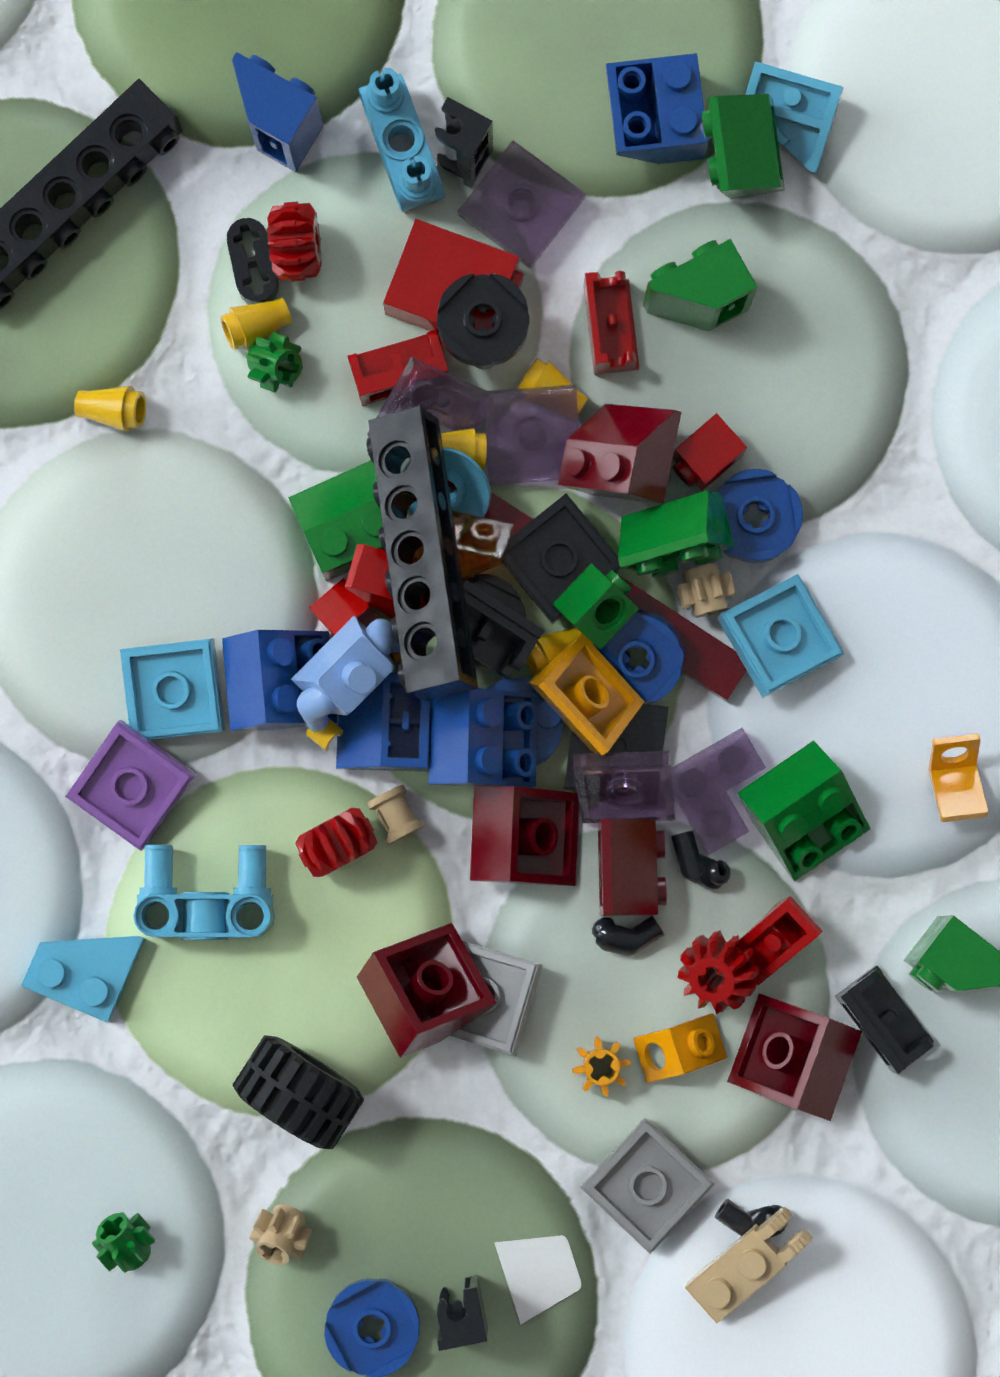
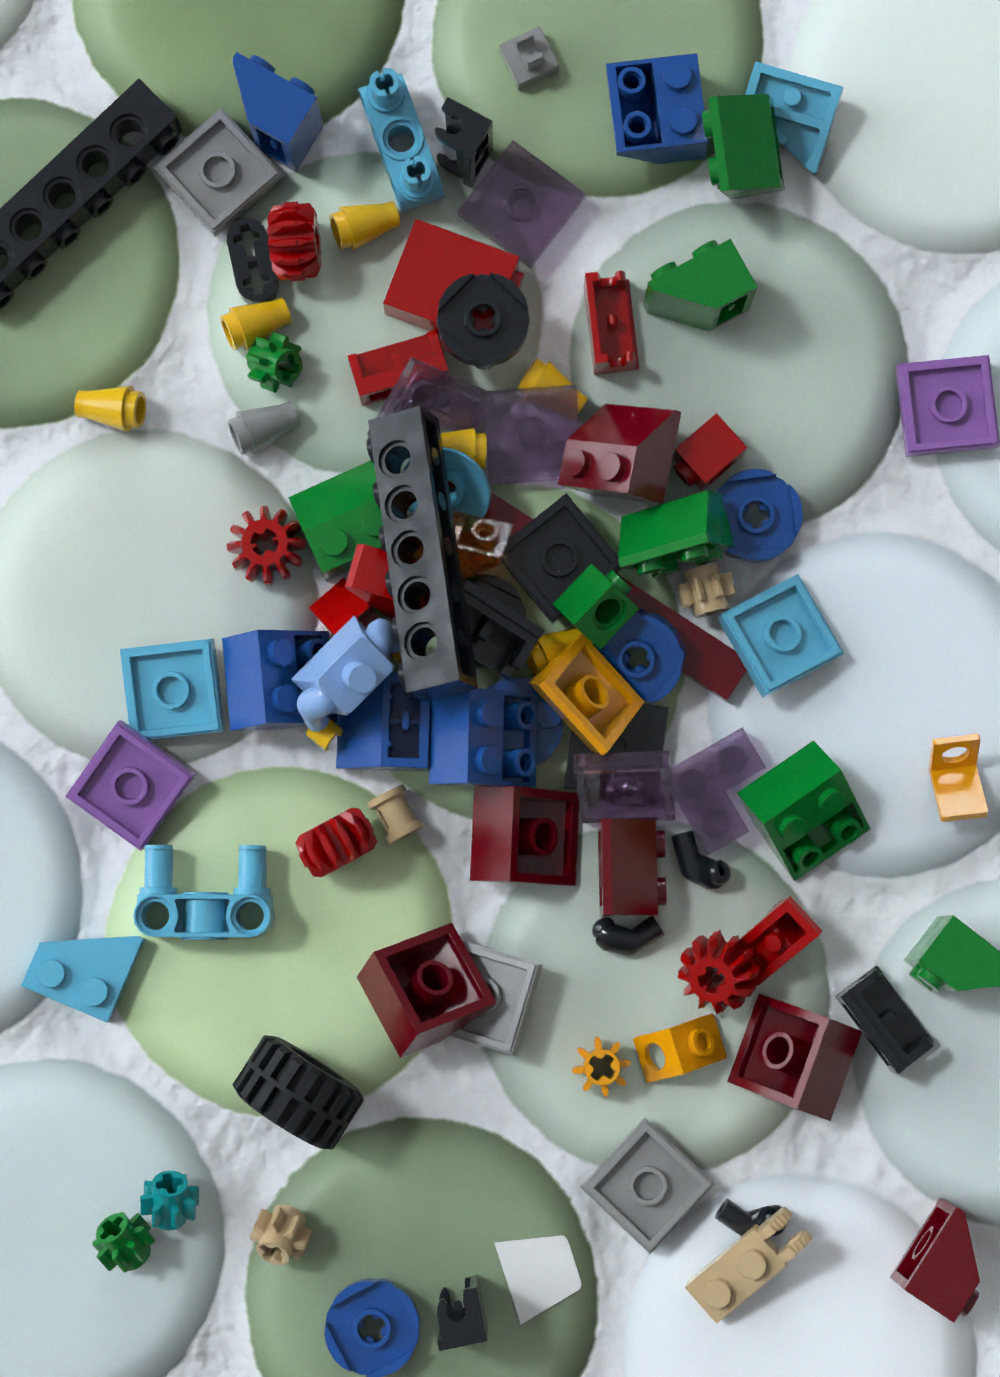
none -> teal gear [140,1171,199,1231]
none -> light grey plate [153,108,283,237]
none -> red gear [227,506,307,586]
none -> light grey cone [228,401,300,455]
none -> yellow cone [329,201,400,251]
none -> light grey tile [499,26,559,91]
none -> dark red slope [890,1197,980,1323]
none -> medium lavender plate [895,355,1000,457]

